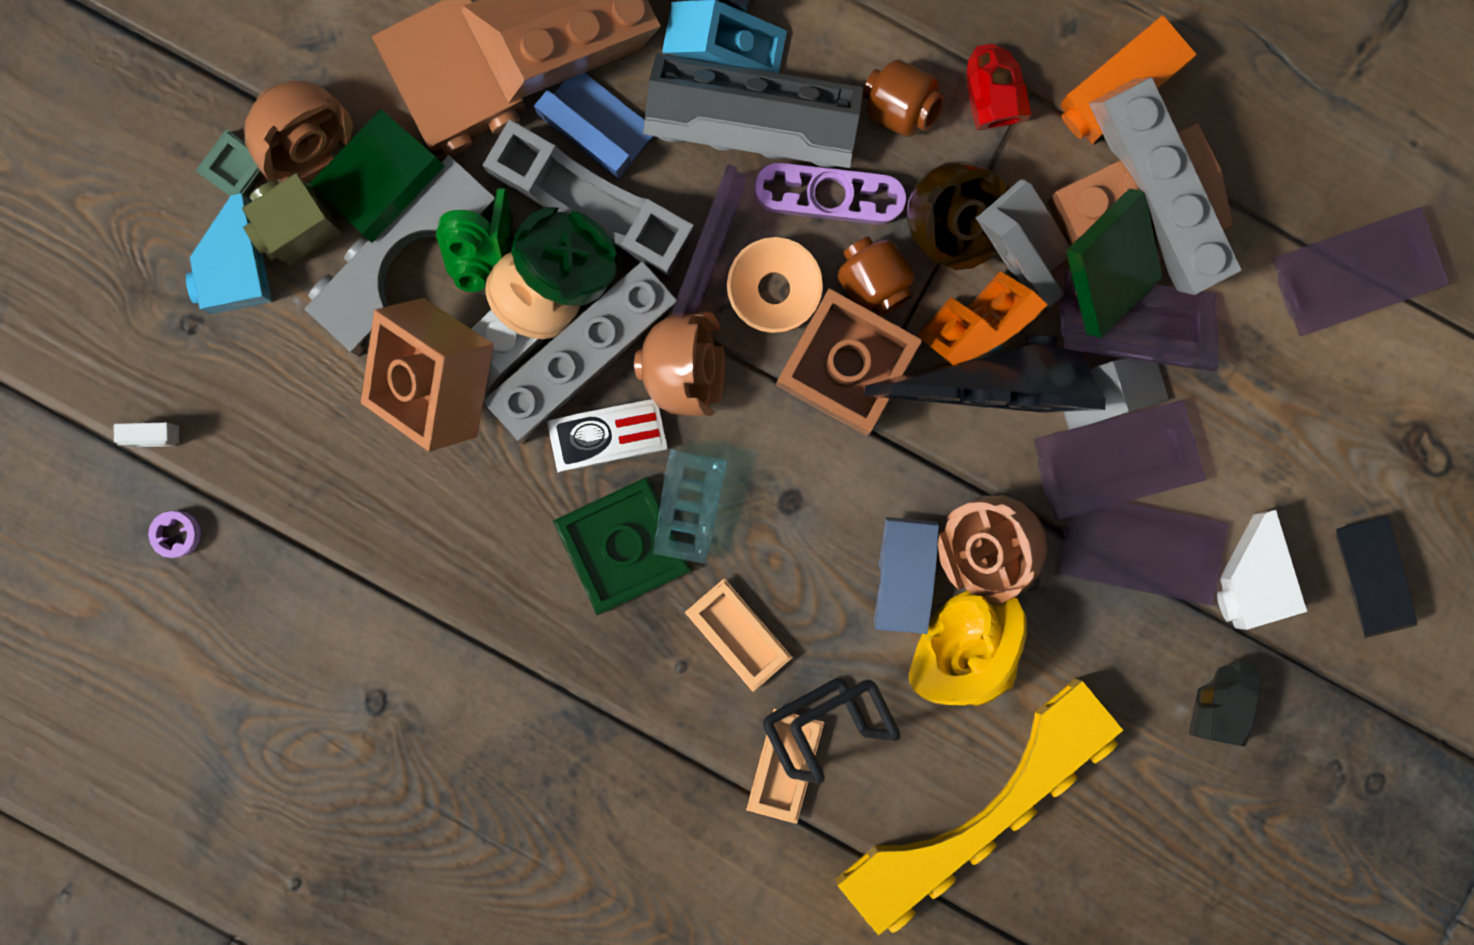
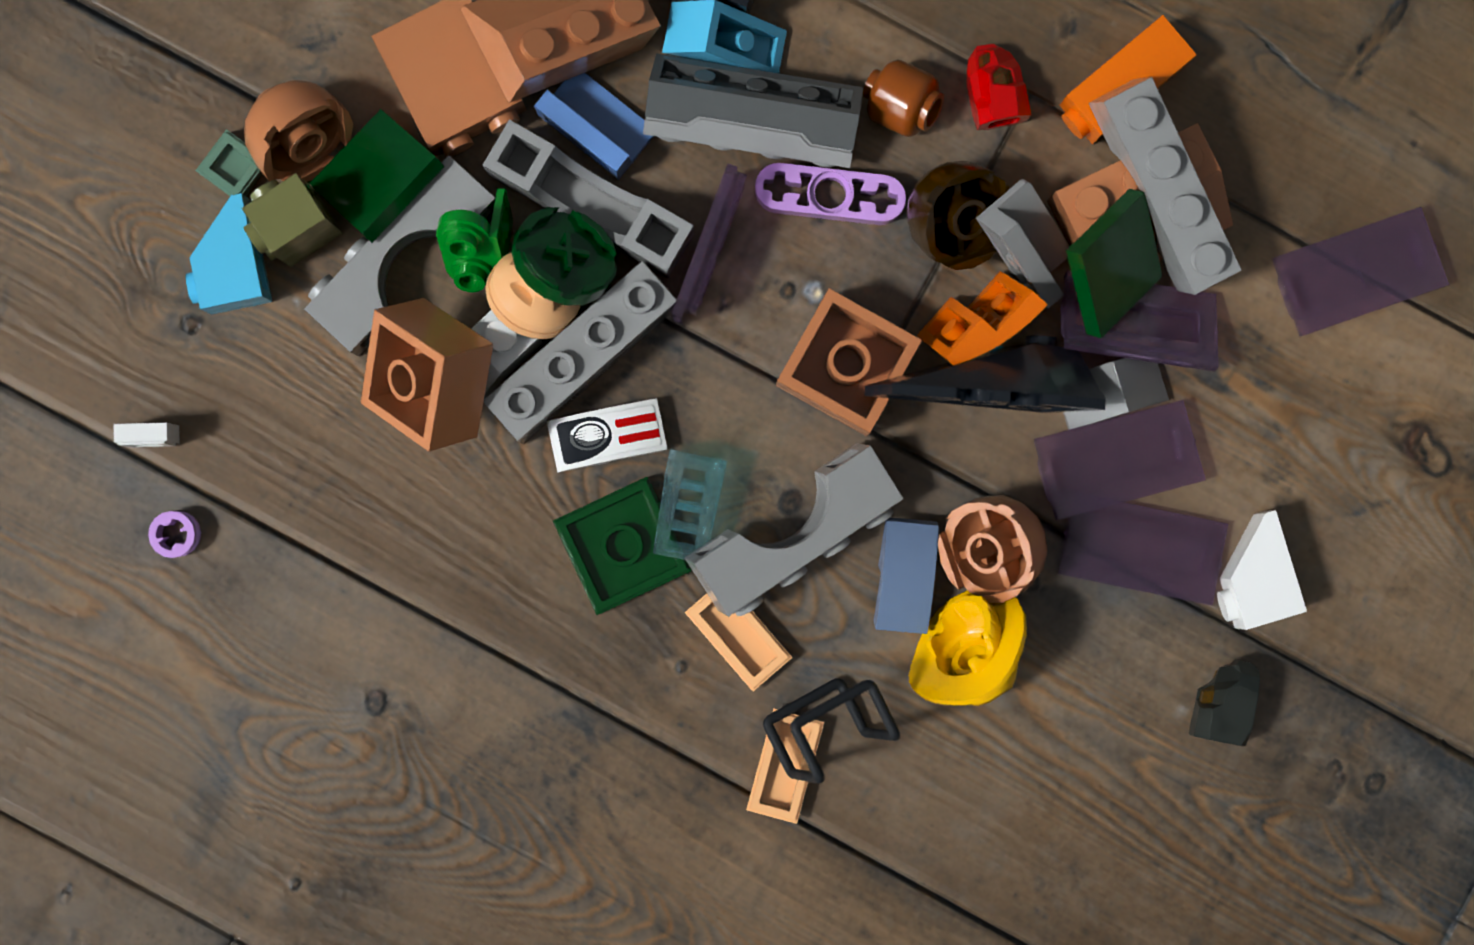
nougat cylinder [634,311,725,416] -> none
light nougat piece [727,237,823,333] -> none
yellow arch [835,678,1123,936] -> none
dark orange head [837,236,916,317] -> none
black slope [1336,516,1417,638] -> none
none -> light grey arch [685,443,903,617]

